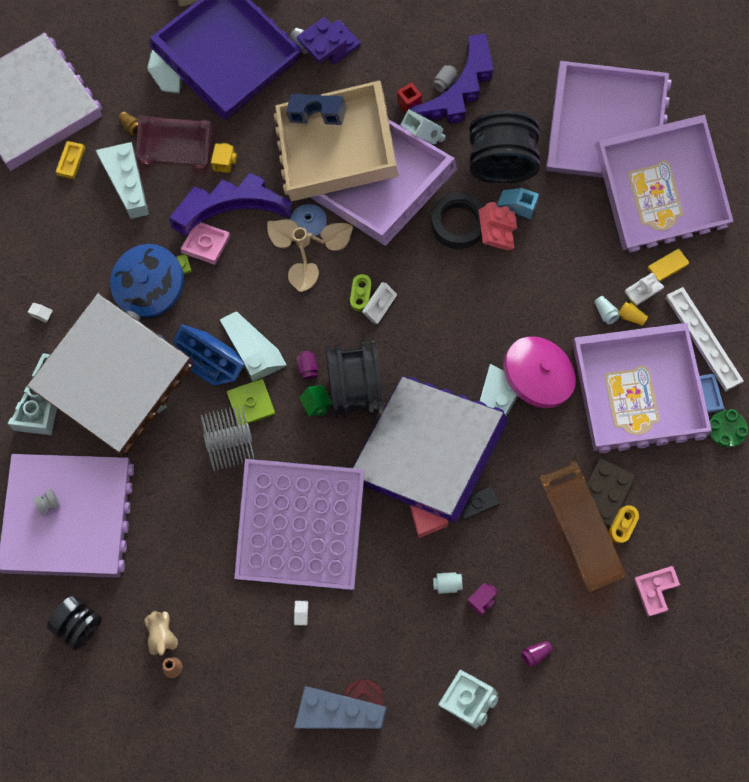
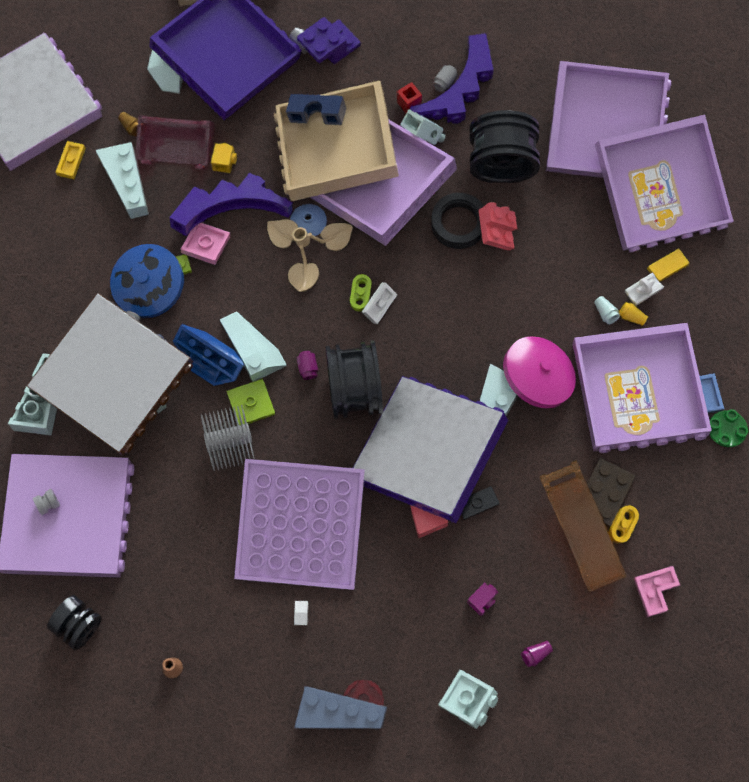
white piece [28,303,53,323] -> none
tan animal [144,611,178,656] -> none
green brick [299,385,333,417] -> none
light aqua brick [433,572,462,594] -> none
medium azure slope [497,188,539,219] -> none
white plate [666,287,743,392] -> none

